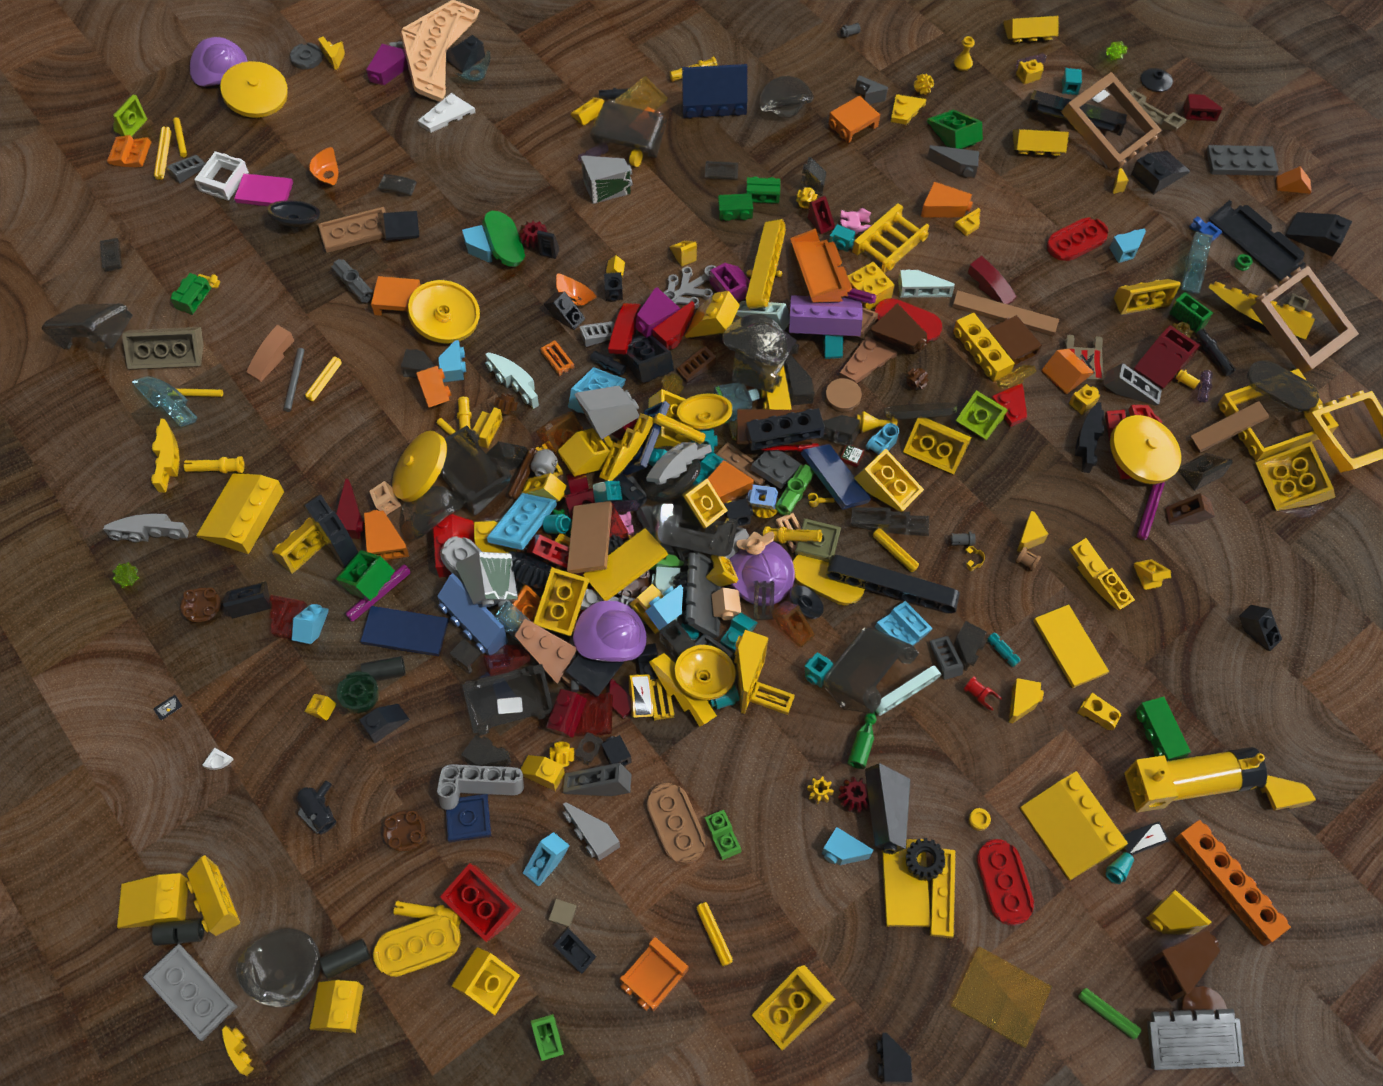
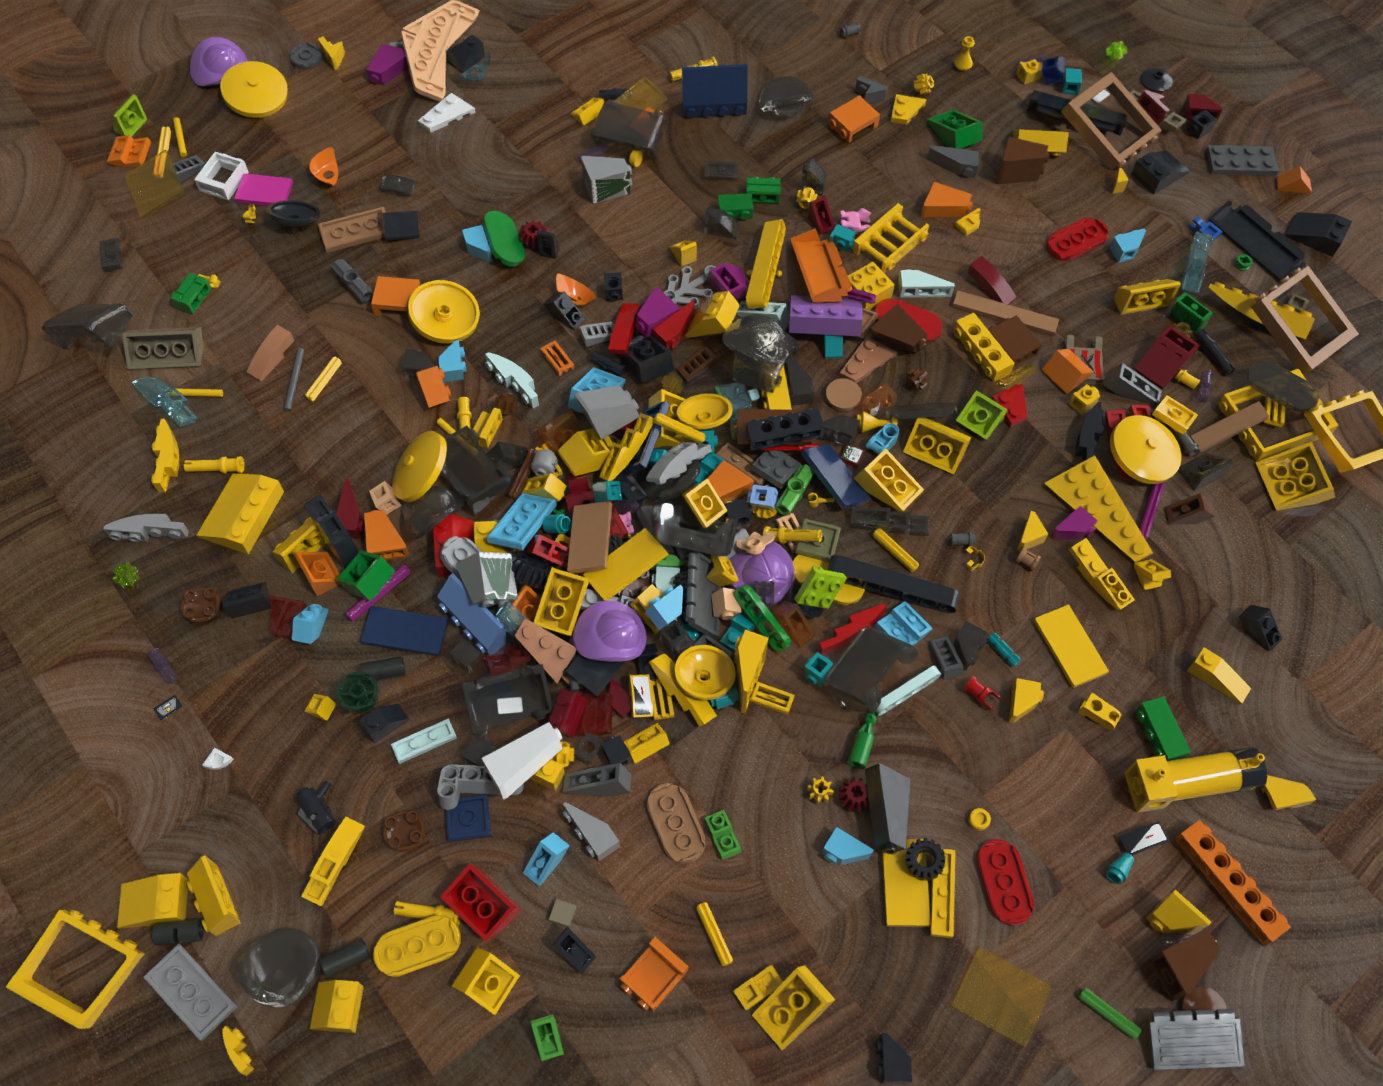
yellow slope [606,255,625,277] -> none
yellow slope [1003,16,1058,42] -> none
yellow slope [1020,771,1128,881] -> none
none -> yellow windscreen [6,910,145,1029]
none -> clear yellow piece [125,150,184,219]
none -> clear purple axle [147,648,177,684]
none -> yellow piece [243,204,256,224]
none -> orange slope [294,552,341,597]
none -> yellow slope [301,817,365,906]
none -> light aqua tile [391,718,457,764]
none -> white slope [482,722,563,799]
none -> yellow slope [624,723,670,763]
none -> clear smoke slope [703,207,740,240]
none -> green beam [734,585,791,652]
none -> yellow slope [734,965,783,1011]
none -> lime plate [794,565,847,609]
none -> red slope [818,603,887,656]
none -> clear orange leg [862,383,898,416]
none -> reddish brown slope [996,137,1050,184]
none -> clear blue slope [1041,56,1066,85]
none -> yellow wing [1044,456,1153,563]
none -> magenta slope [1051,506,1098,541]
none -> dark red slope [1137,90,1170,124]
none -> yellow plate [1152,395,1198,435]
none -> dark grey pin [1177,432,1199,456]
none -> black brick [1187,110,1217,139]
none -> yellow slope [1187,647,1251,705]
none -> yellow tile [1264,394,1286,427]

